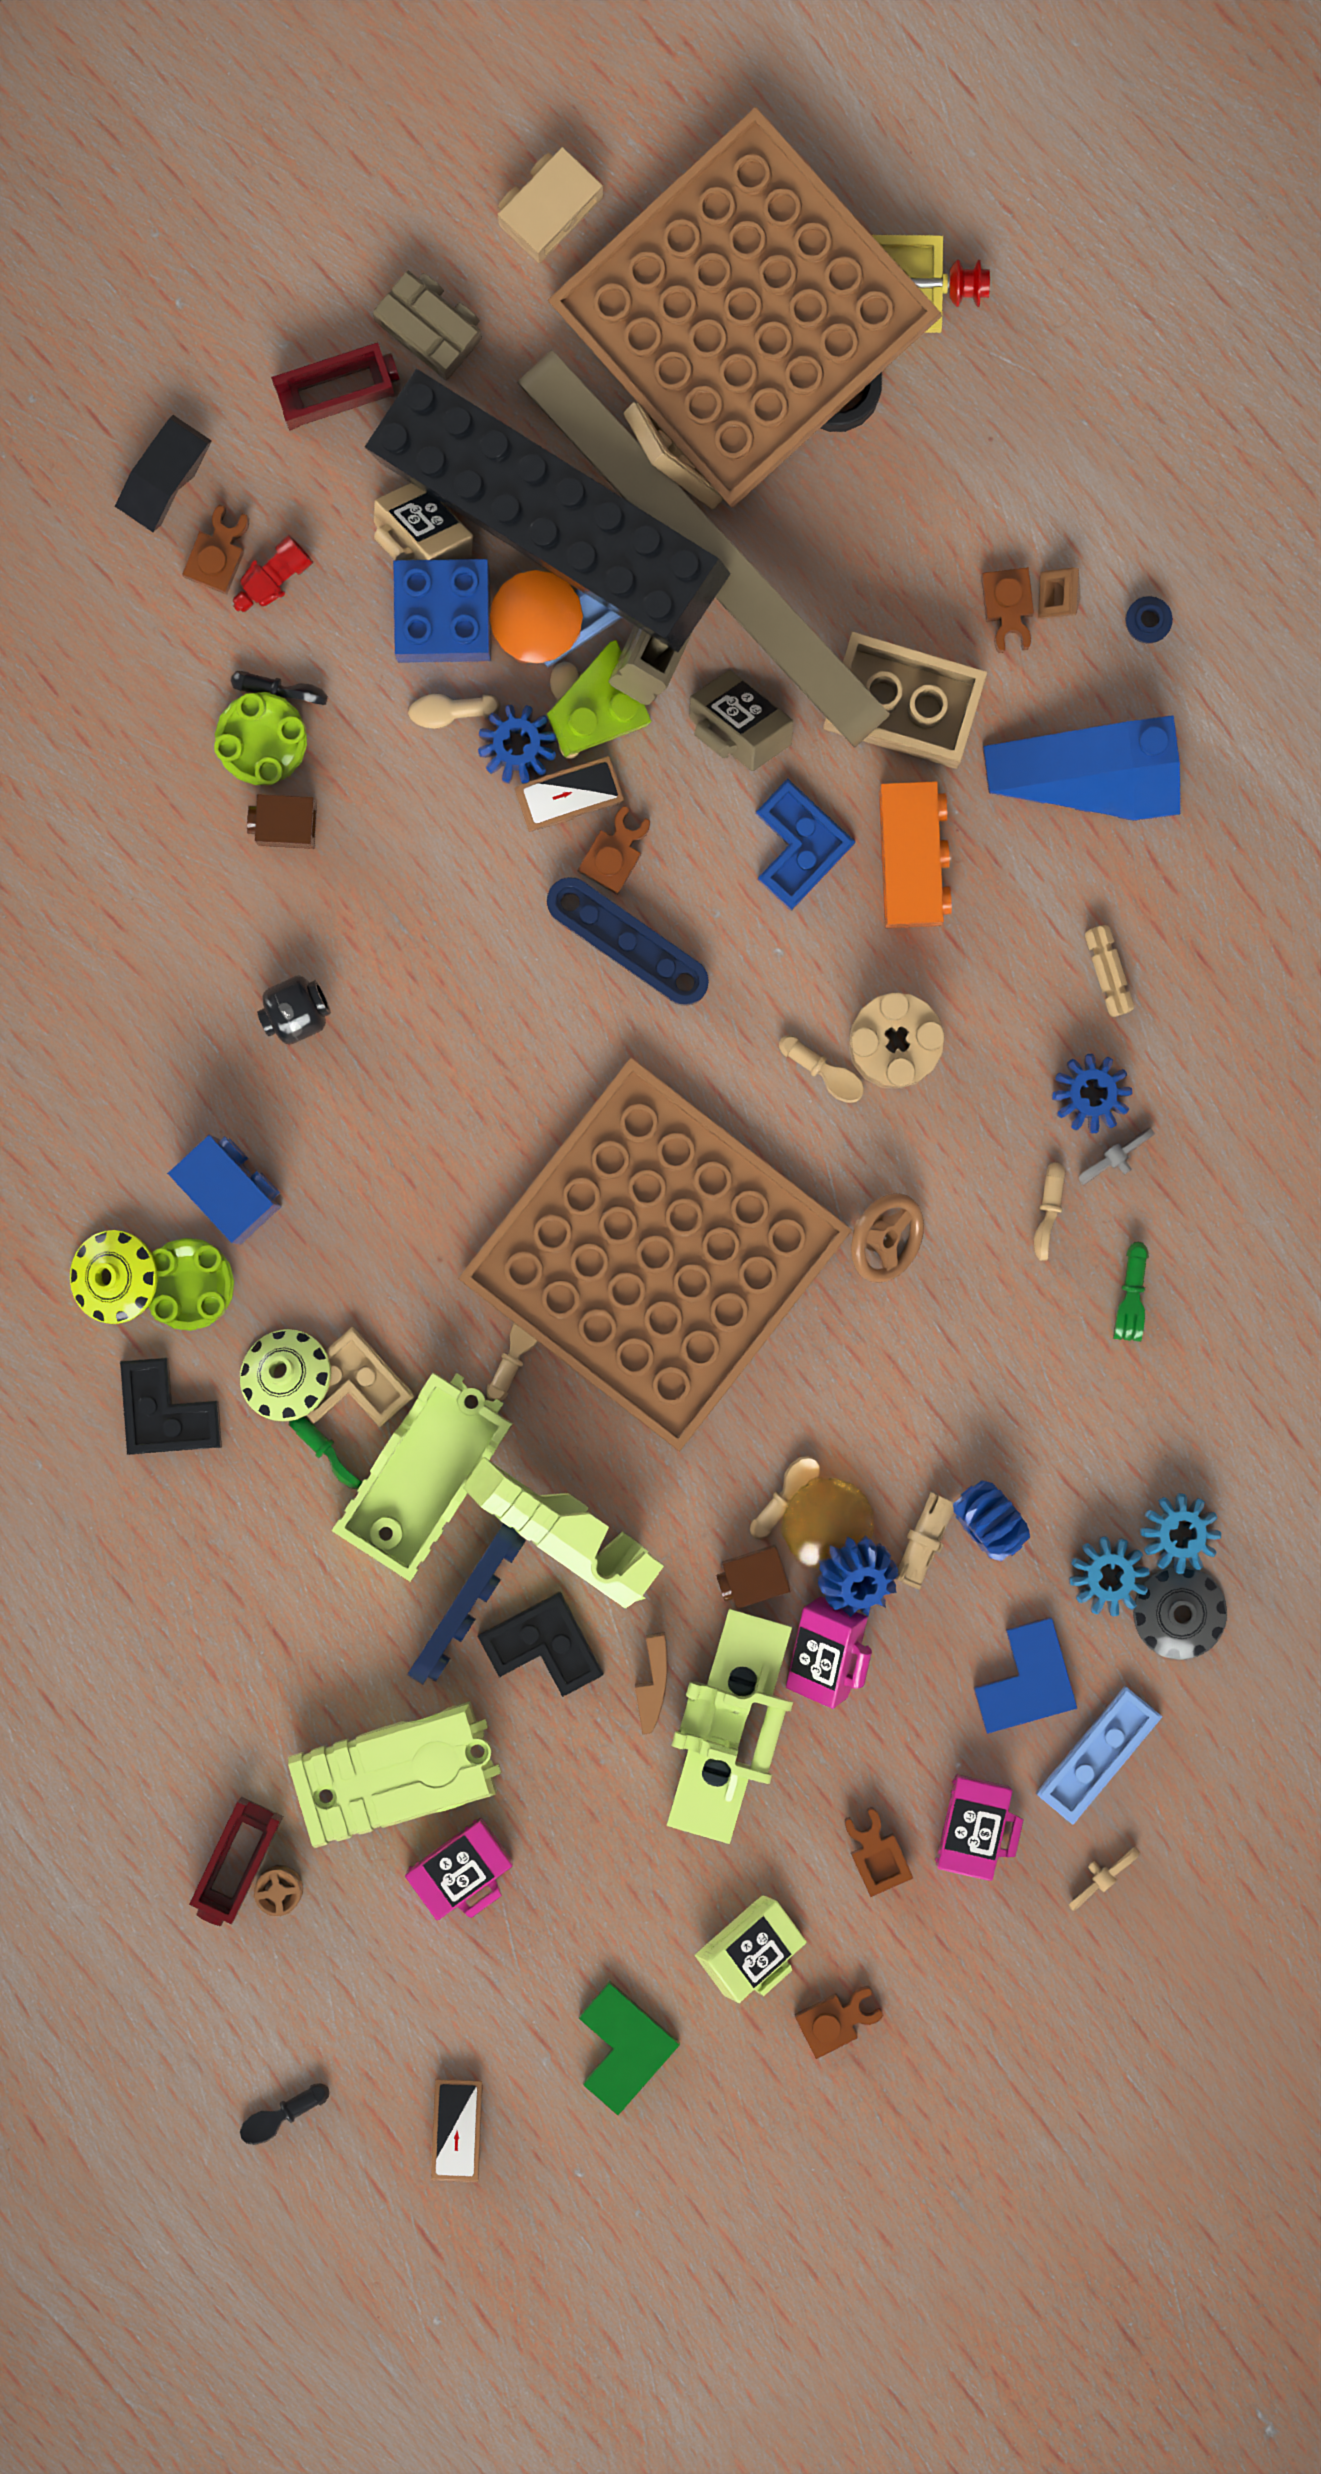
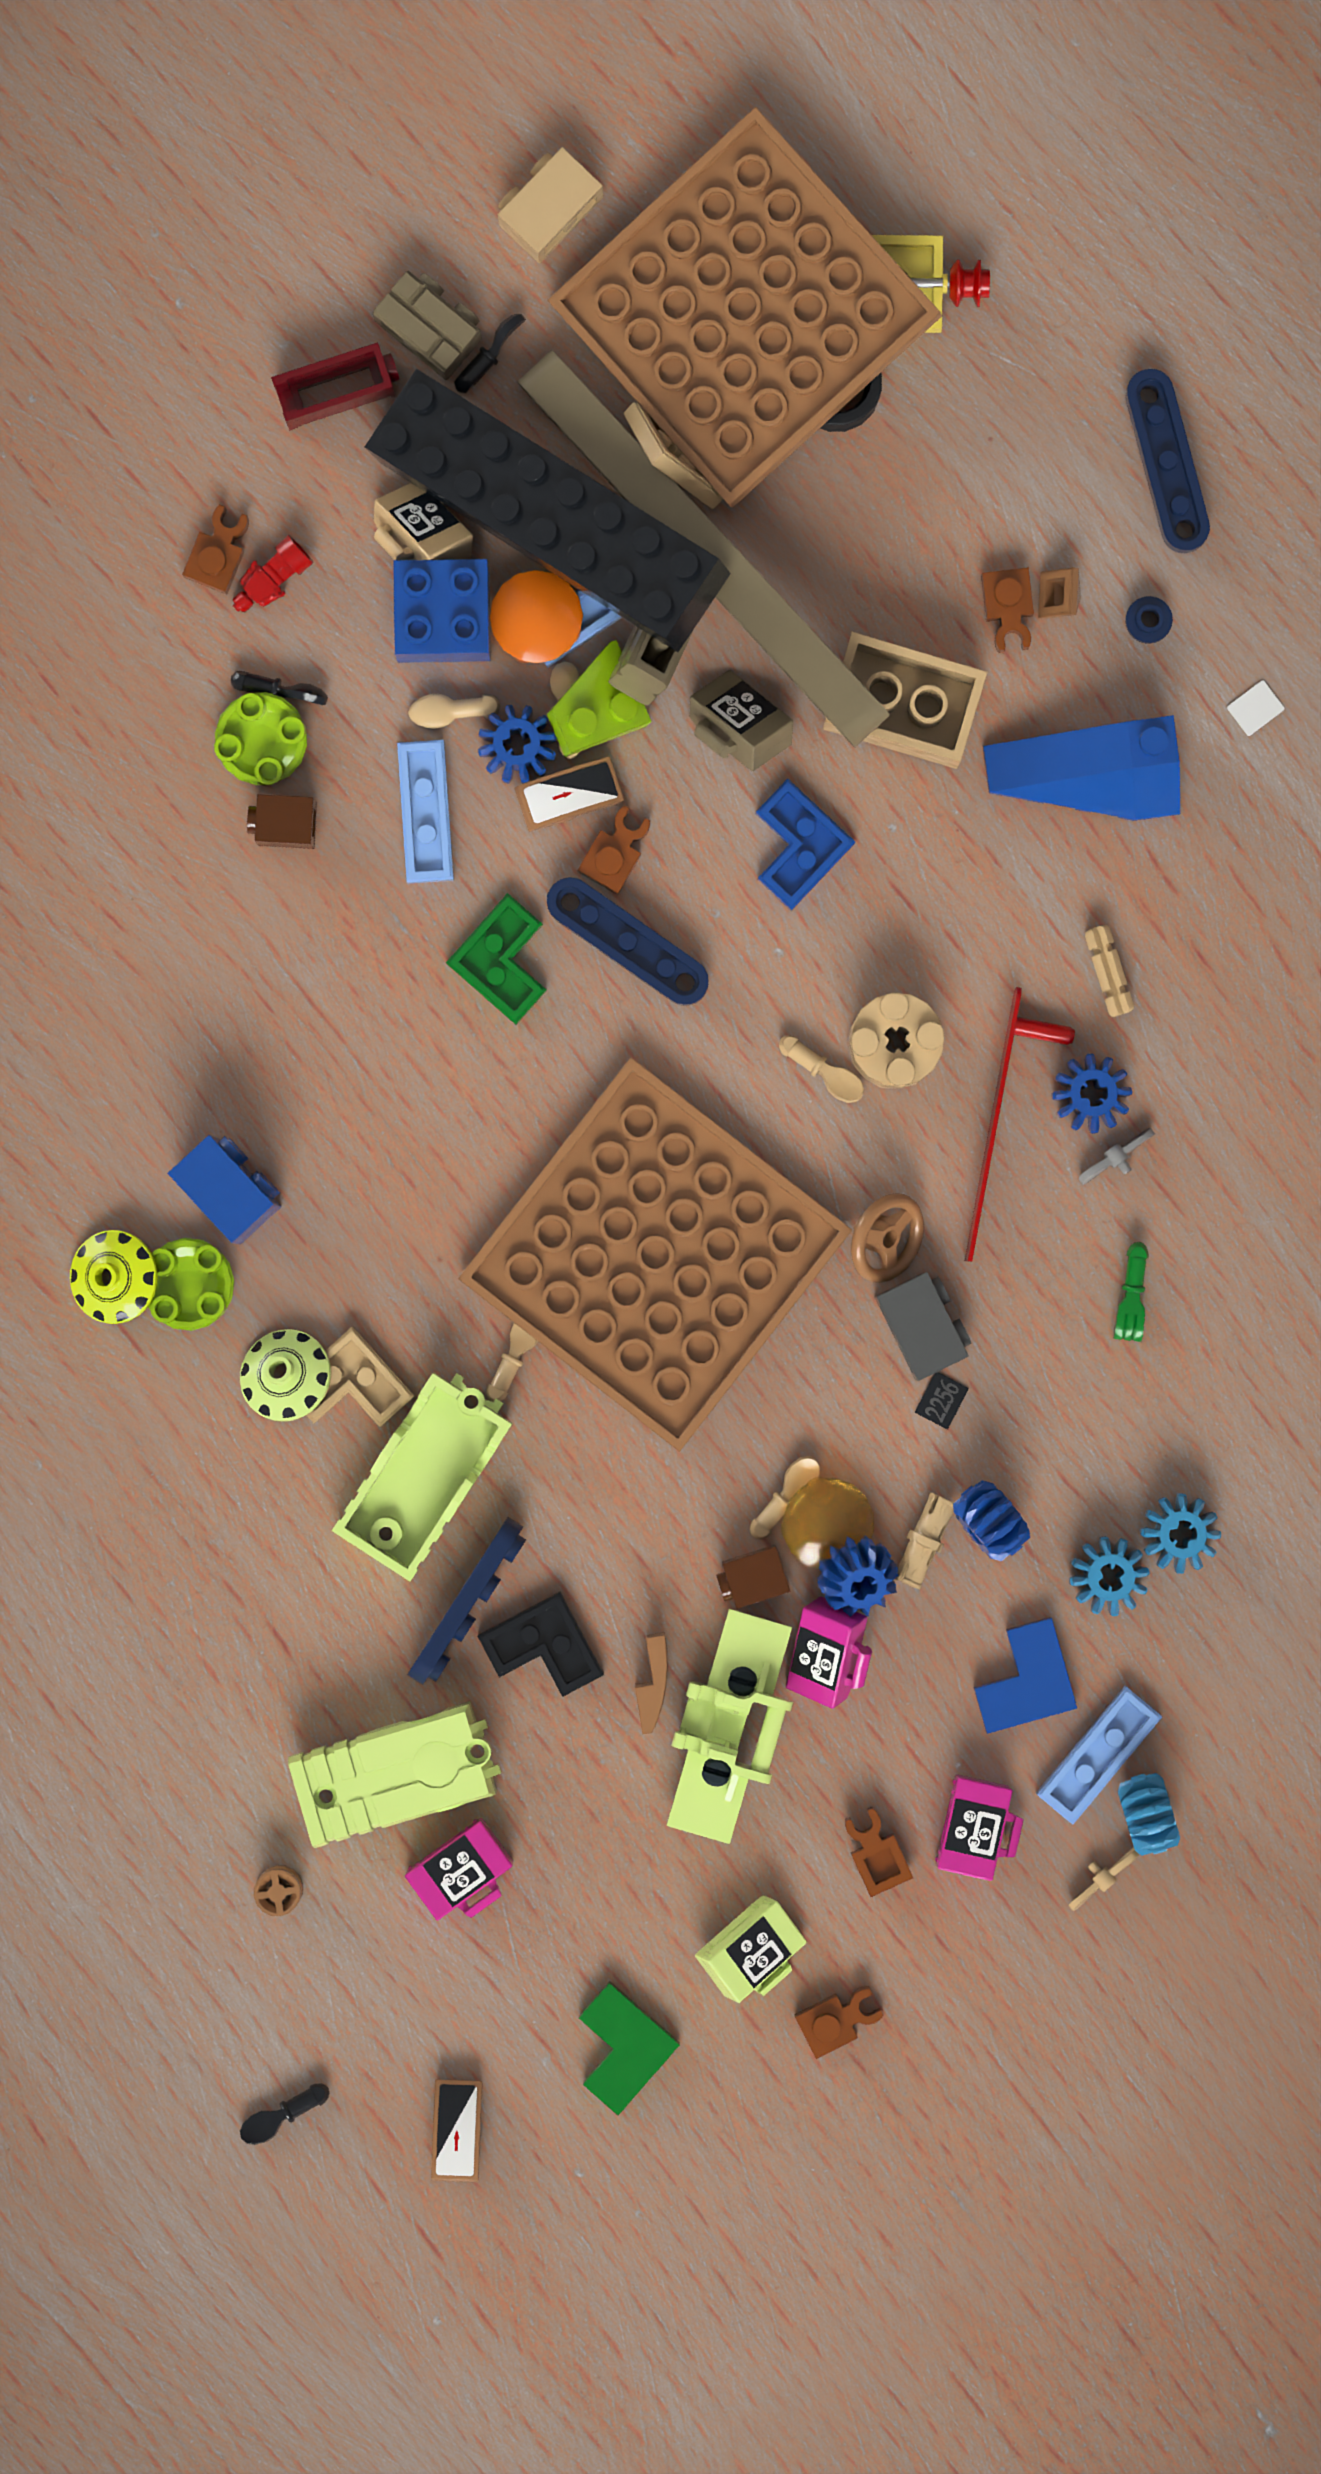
black slope [114,415,212,532] -> none
black tile [120,1358,222,1455] -> none
dark red window [189,1797,284,1926] -> none
black head [257,975,331,1045] -> none
green piece [288,1417,363,1489] -> none
yellowish green piece [463,1457,664,1609] -> none
orange brick [879,781,952,929] -> none
tan piece [1034,1162,1065,1261] -> none
dark grey dish [1133,1566,1227,1660] -> none
none -> light blue tile [397,740,454,884]
none -> green tile [446,893,547,1025]
none -> black piece [454,314,526,394]
none -> dark grey brick [875,1272,972,1381]
none -> black sticker [915,1372,969,1430]
none -> red piece [964,987,1075,1262]
none -> dark azure gear [1118,1773,1180,1856]
none -> dark blue plate [1125,369,1210,554]
none -> white sticker [1227,680,1285,736]

